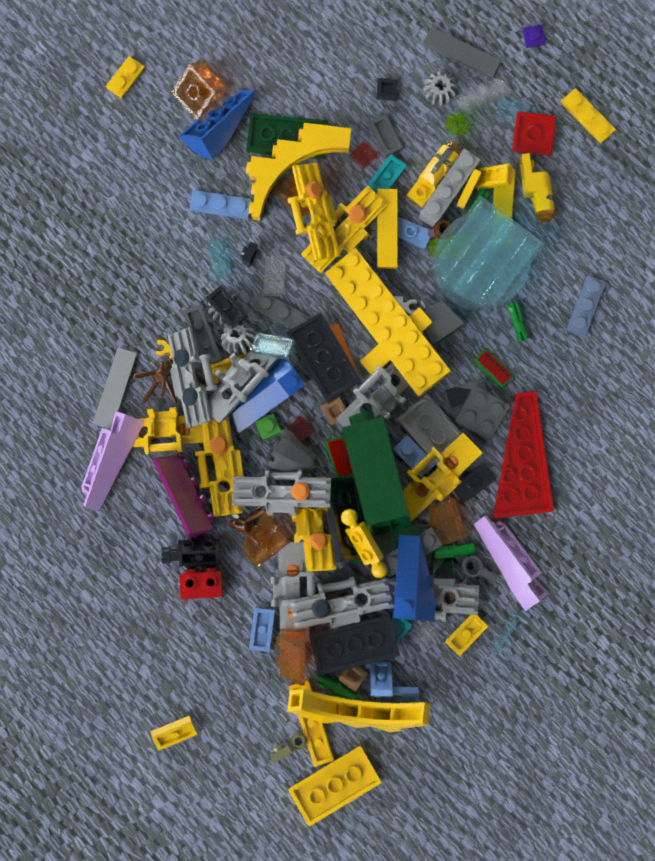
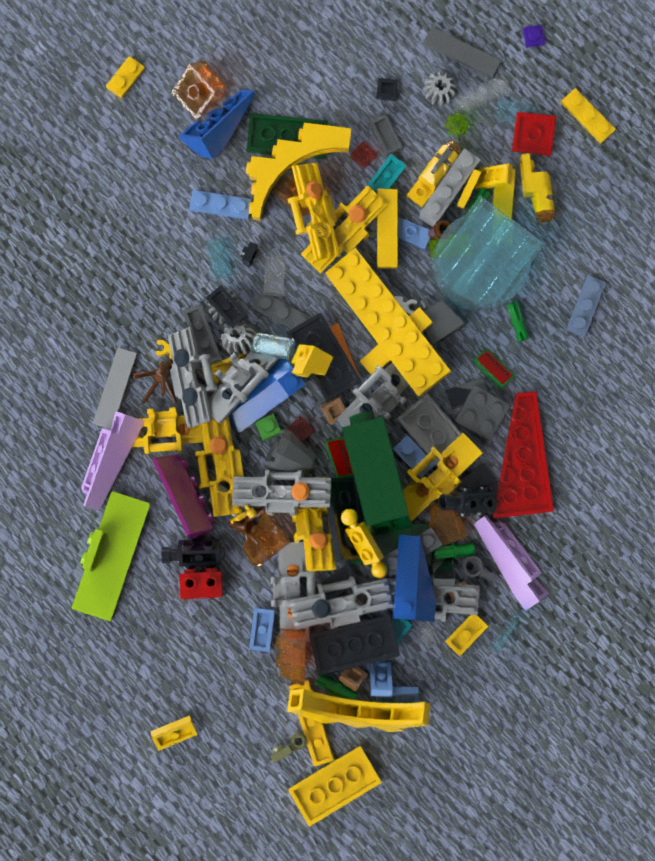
none -> lime bracket [72,491,150,621]
none -> yellow piece [230,504,257,524]
none -> yellow brick [291,344,333,378]
none -> black brick [438,485,497,517]

